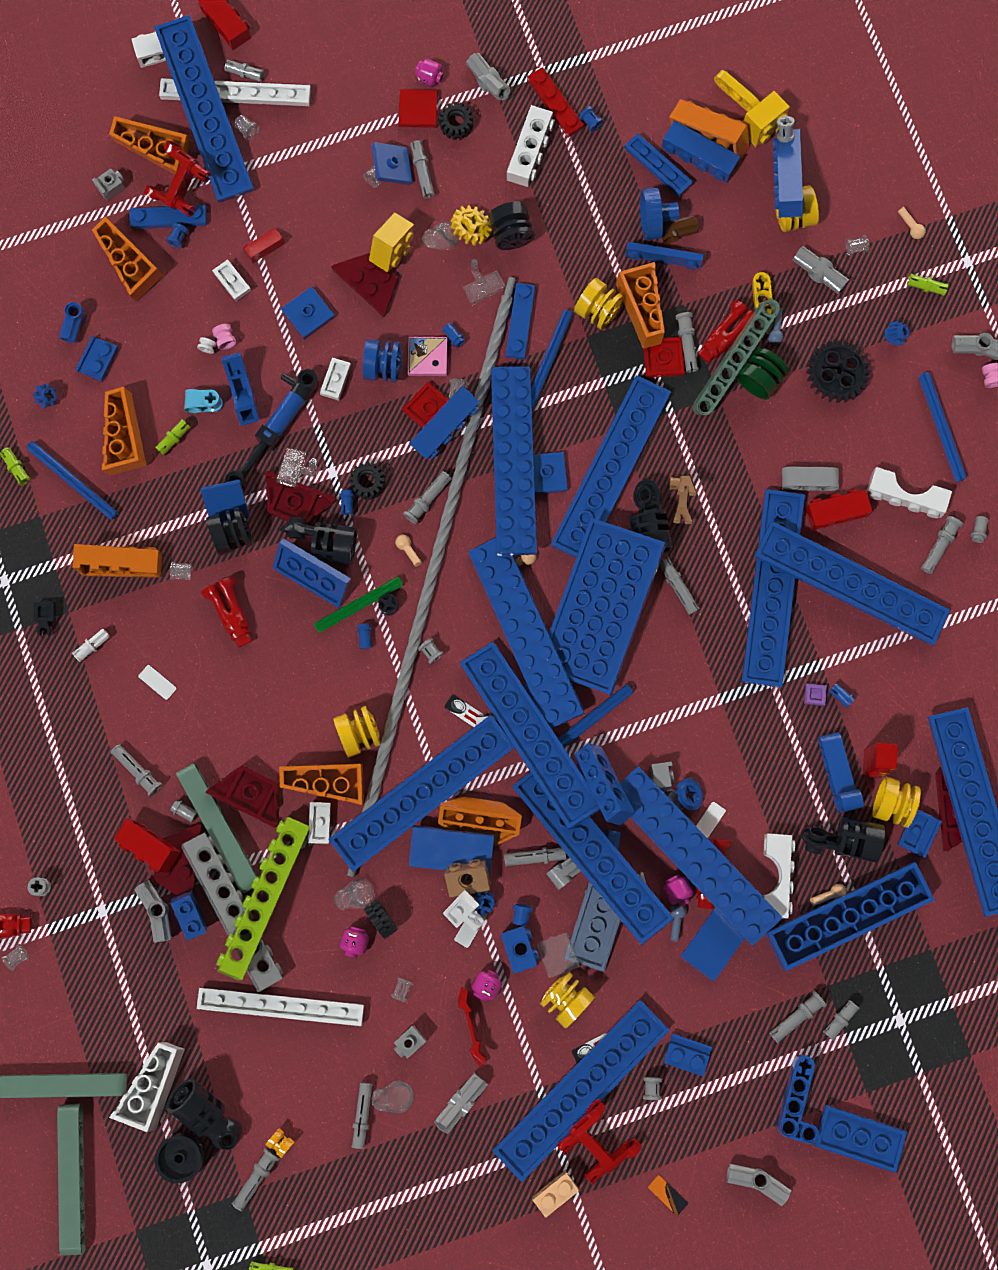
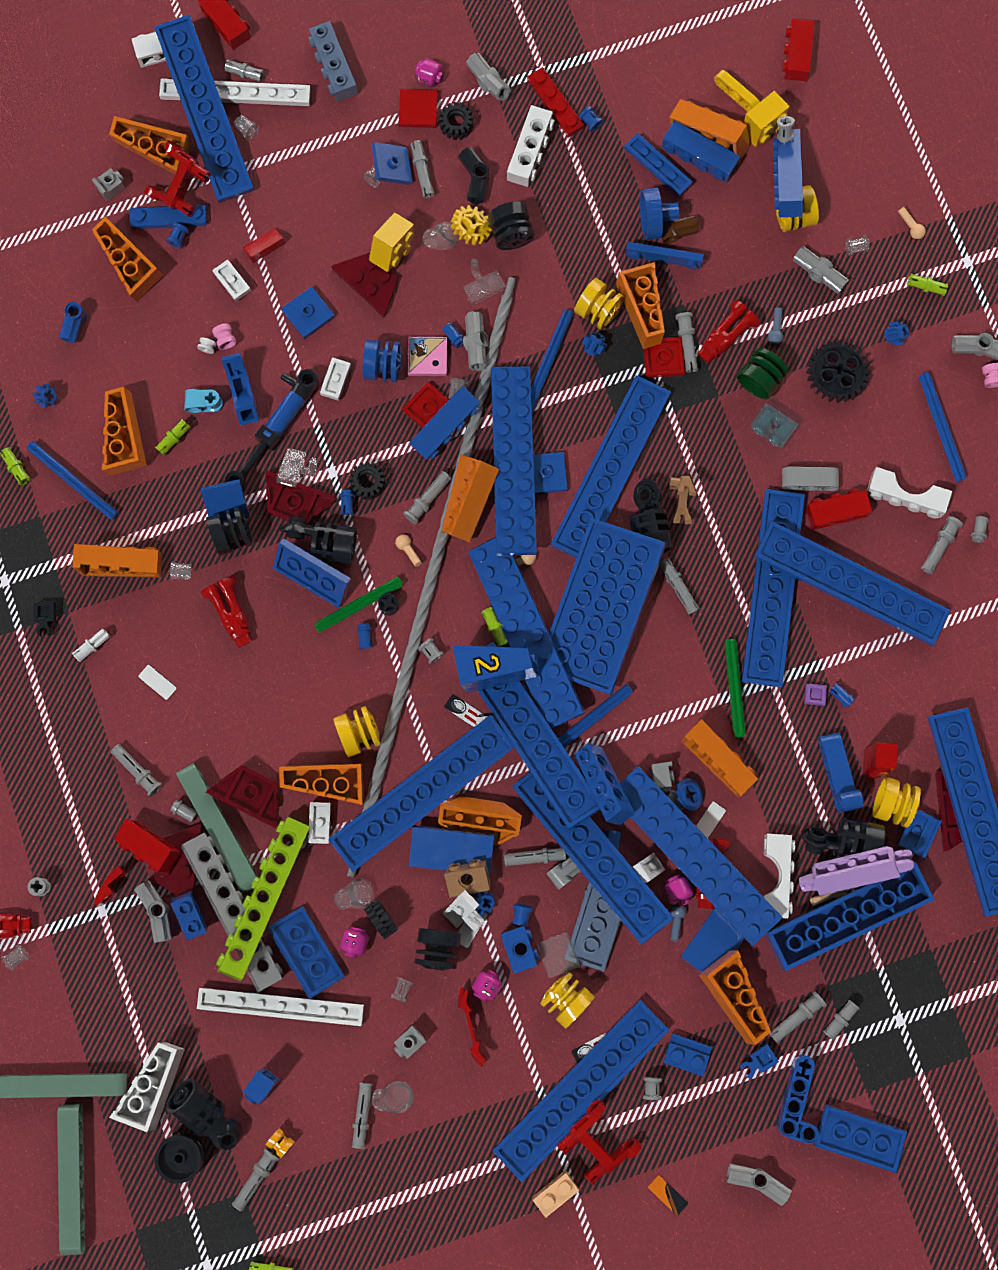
blue plate [75,336,119,382] -> none
light grey piece [434,1072,488,1134] -> none
blue plate [506,283,535,360] -> none
sand green beam [693,299,780,416] -> none
yellow beam [752,272,772,327] -> none
none -> red slope [94,866,128,906]
none -> blue brick [243,1068,280,1105]
none -> blue tile [267,906,345,999]
none -> sand blue brick [308,21,358,102]
none -> black wheel [414,928,461,971]
none -> orange wedge [441,454,499,543]
none -> blue slope [452,645,539,693]
none -> black piece [458,147,489,205]
none -> light grey piece [463,311,488,371]
none -> lime pin [481,607,508,647]
none -> blue gear [582,332,608,356]
none -> white plate [633,853,665,883]
none -> orange wedge [681,719,758,798]
none -> orange wedge [699,950,771,1045]
none -> green axle [725,639,746,738]
none -> blue plate [739,1044,779,1078]
none -> clear light blue brick [750,403,799,448]
none -> red brick [782,18,814,82]
none -> lavender hinge [799,846,914,895]

